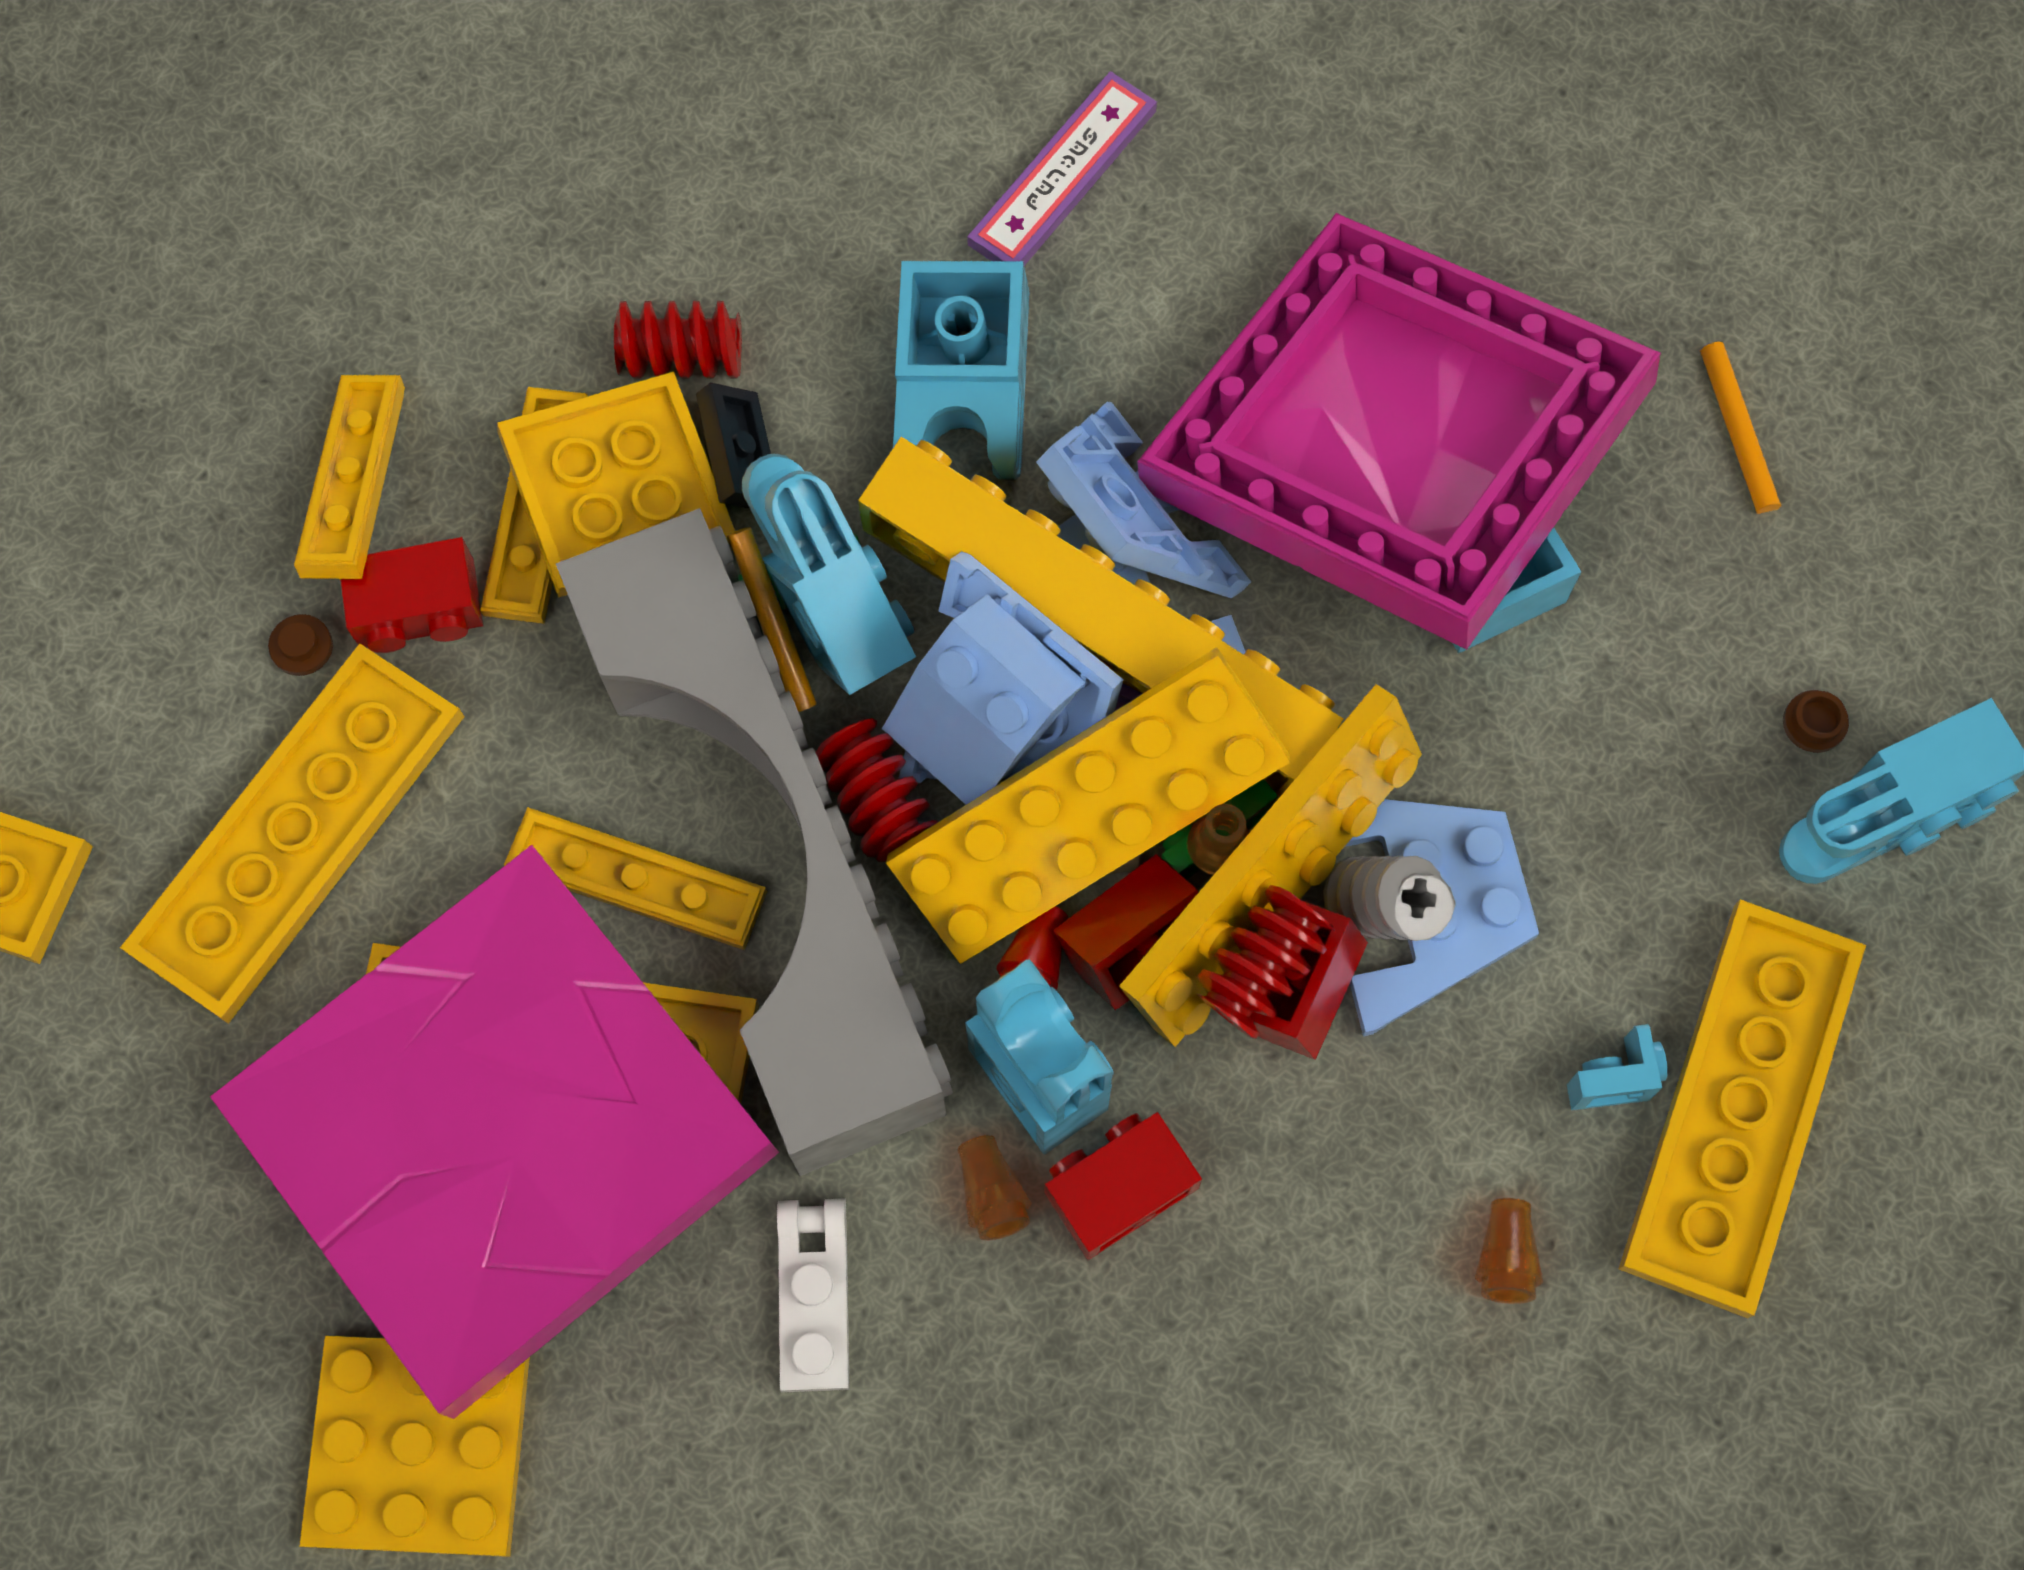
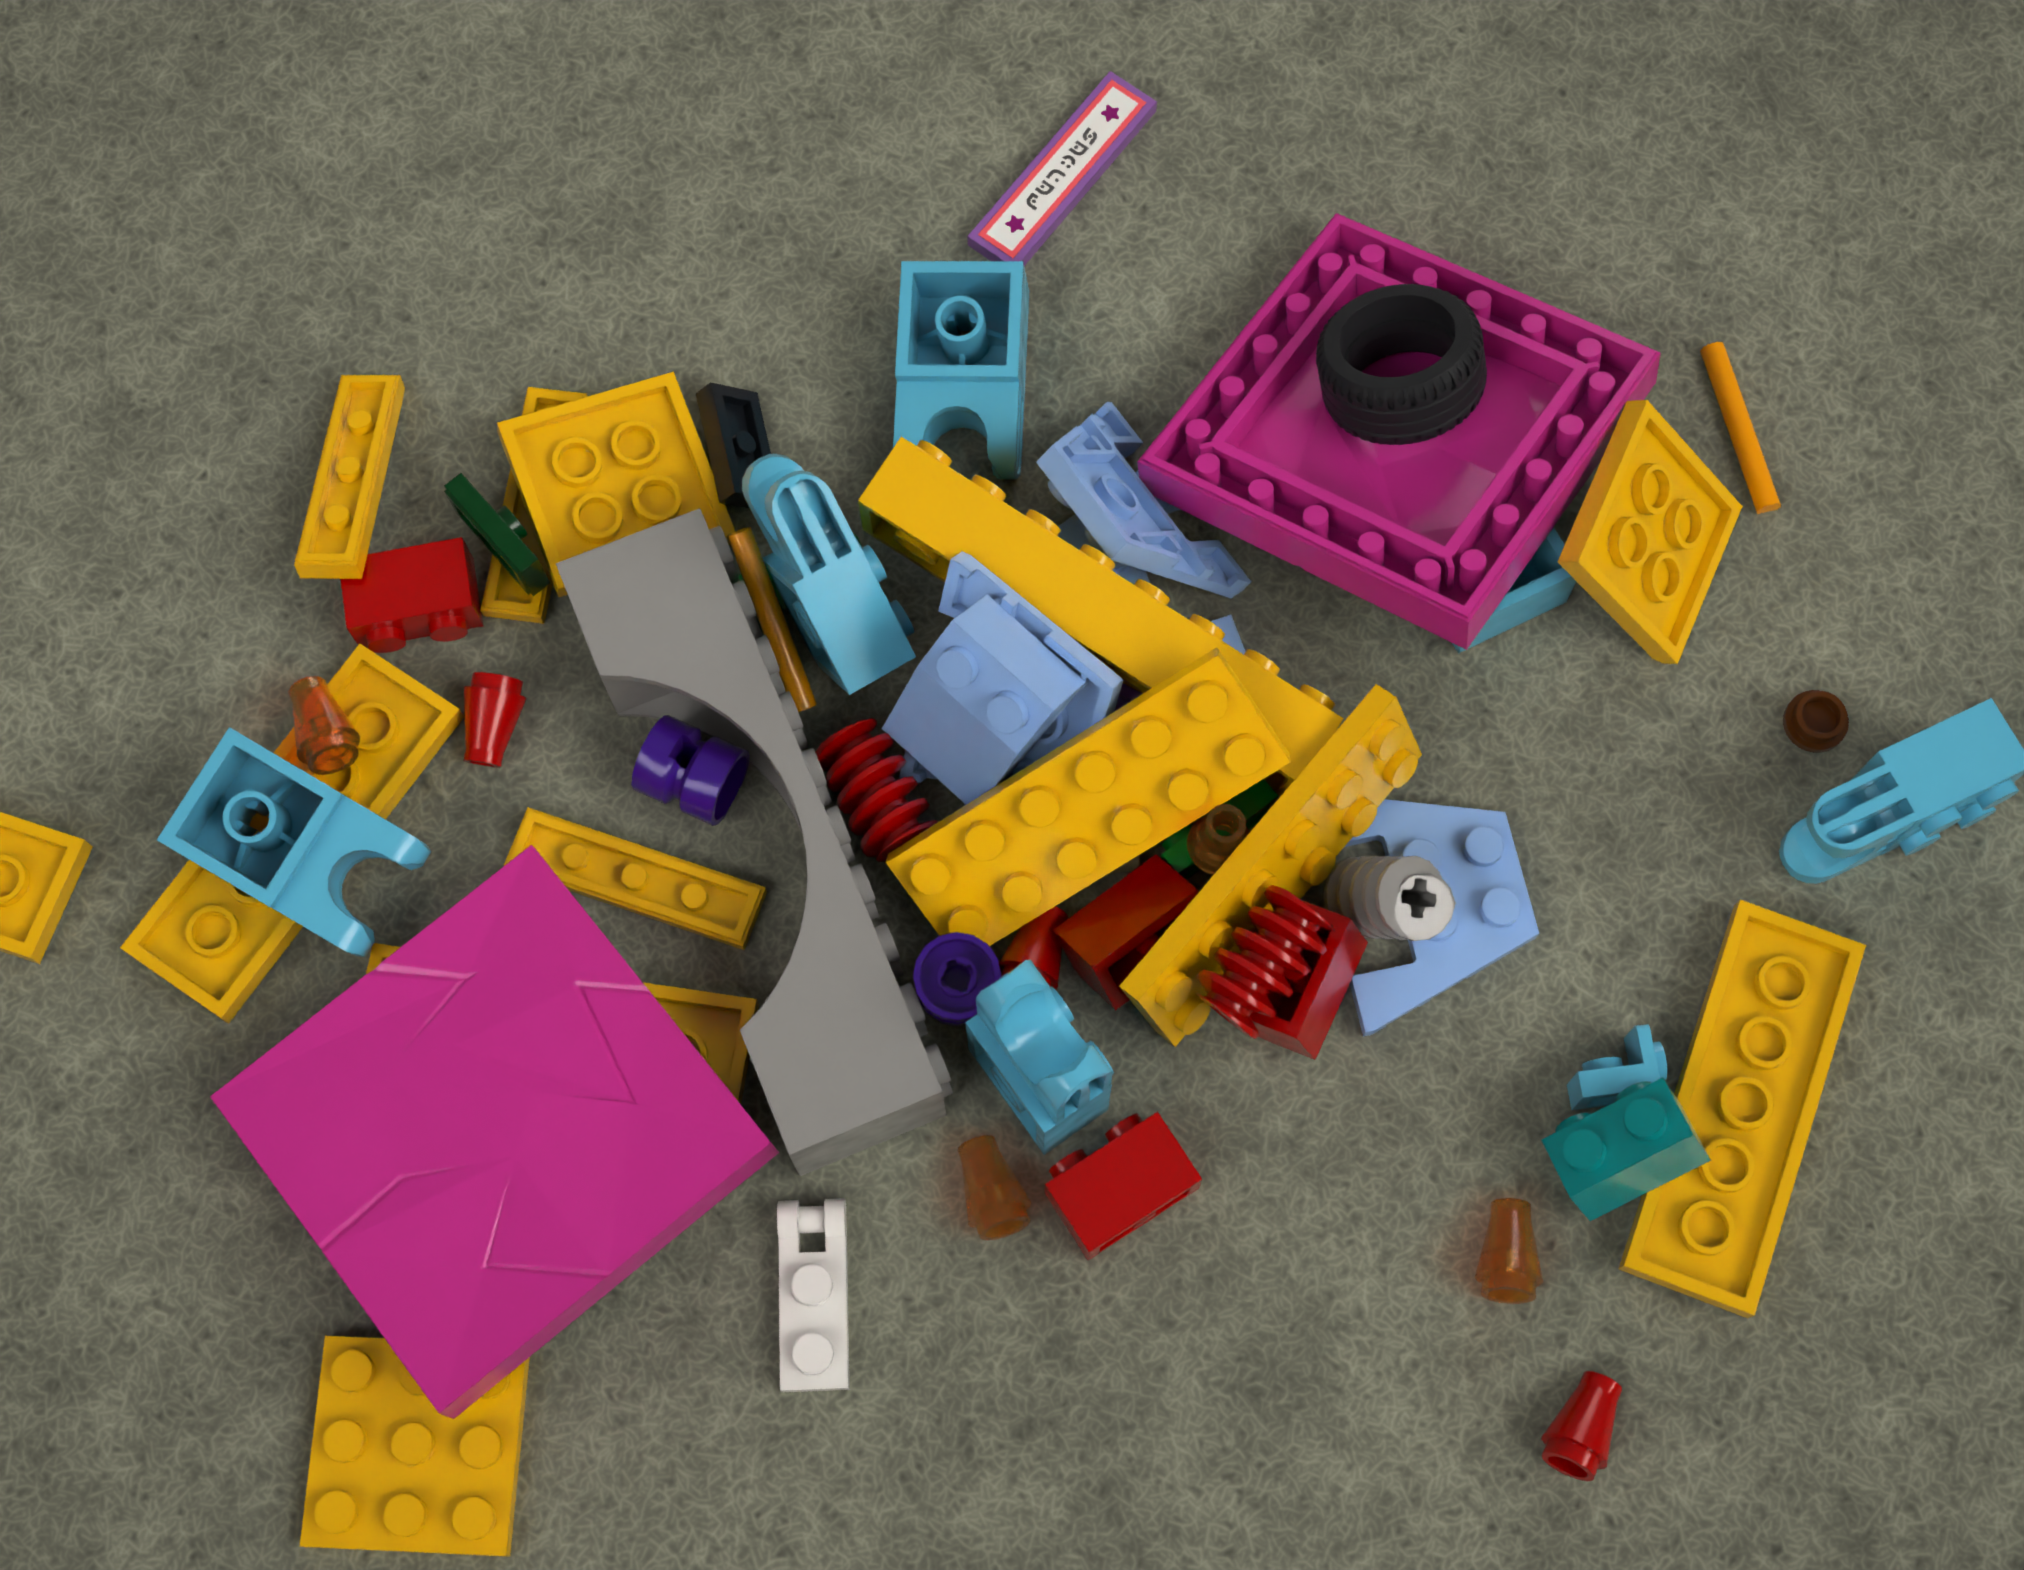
reddish brown plate [268,614,333,676] -> none
red piece [614,301,742,379] -> none
none -> medium azure brick [157,727,431,957]
none -> clear orange cone [288,676,360,775]
none -> dark green plate [444,473,550,596]
none -> red cone [463,672,527,768]
none -> dark purple wheel [631,715,750,826]
none -> dark purple wheel [913,932,1001,1026]
none -> black tyre [1316,284,1487,445]
none -> teal brick [1541,1077,1711,1221]
none -> red cone [1541,1371,1622,1481]
none -> yellow plate [1557,400,1743,664]

